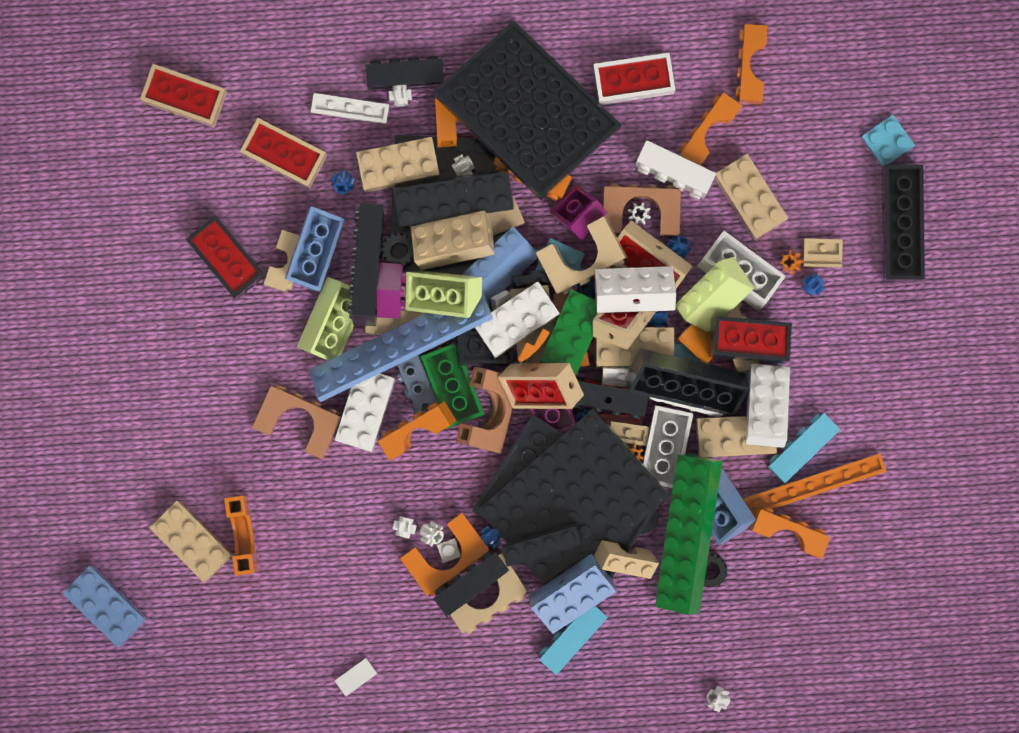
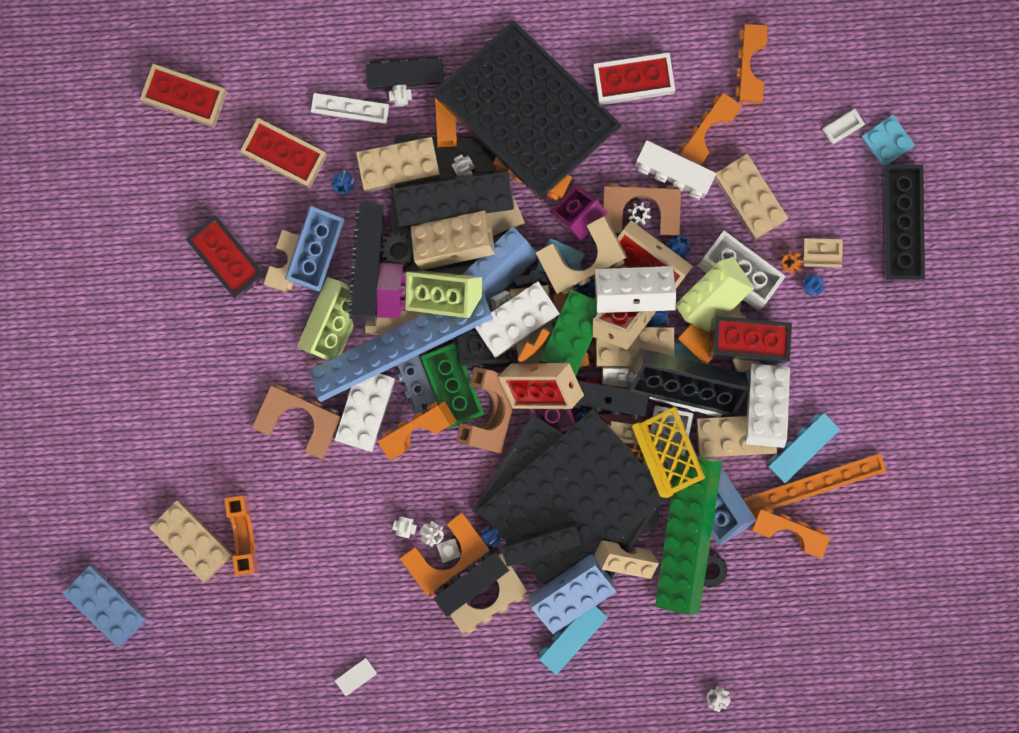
none -> yellow fence [632,407,705,498]
none -> white tile [822,109,865,145]

